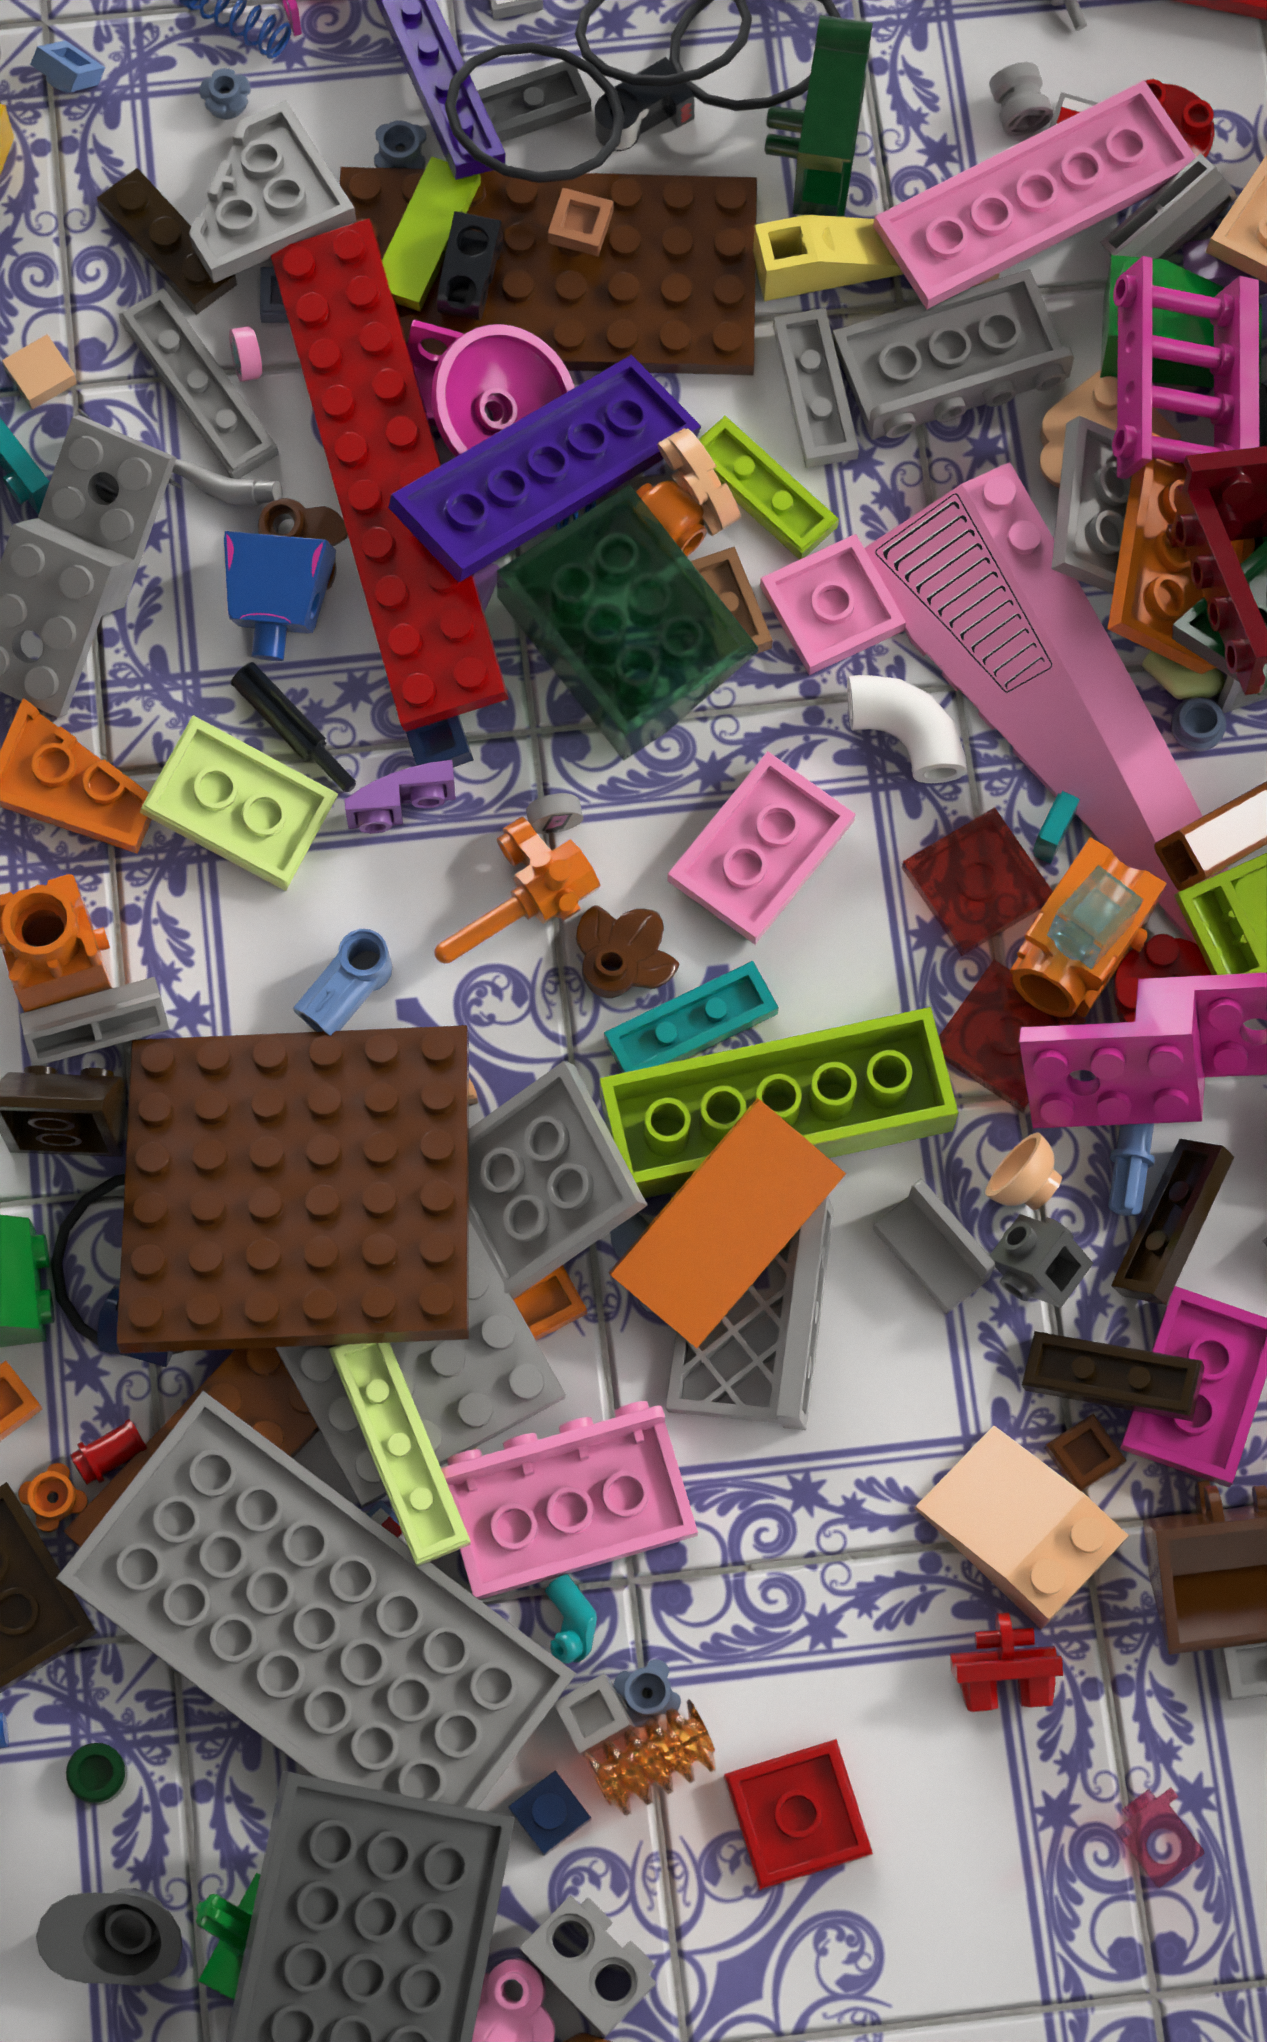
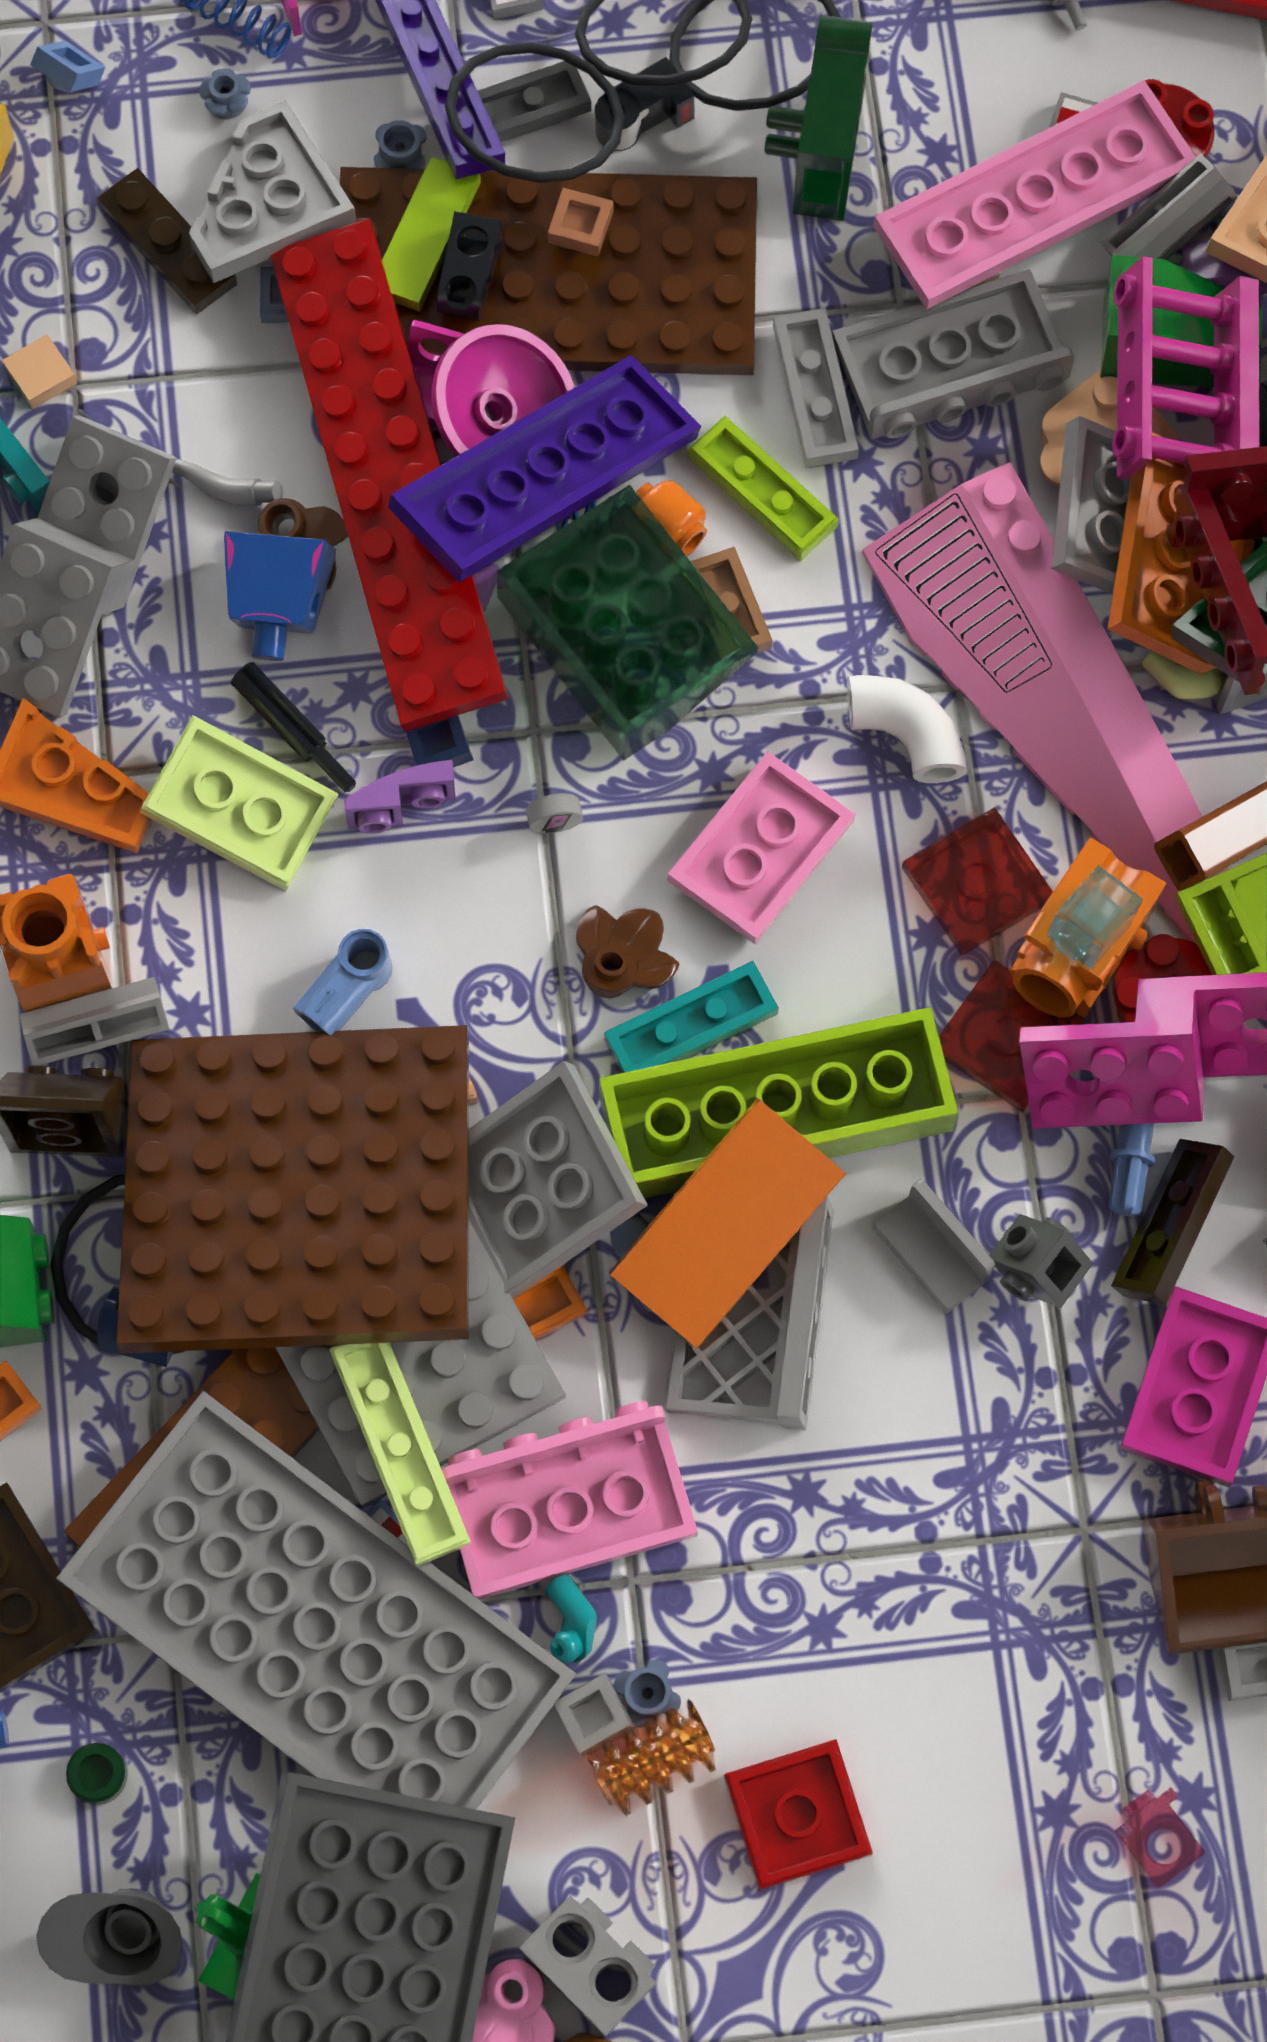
orange plate [18,1463,88,1532] -> none
red pin [70,1419,147,1485] -> none
light grey tile [119,288,279,479] -> none
bright pink tile [229,326,262,382] -> none
orange piece [434,816,601,964] -> none
dark blue plate [508,1770,591,1856] -> none
light nougat plate [657,428,741,536] -> none
light yellow slope [753,215,903,301] -> none
bright pink tile [760,534,906,675] -> none
light nougat slope [915,1426,1129,1630] -> none
red hips [950,1612,1063,1712] -> none
light nougat piece [985,1132,1062,1210] -> none
light grey wheel [989,62,1053,136] -> none
dark brown tile [1022,1331,1205,1422] -> none
teal tile [1033,791,1080,864] -> none
reddish brown tile [1044,1413,1127,1492] -> none
sand blue plate [1171,698,1226,751] -> none

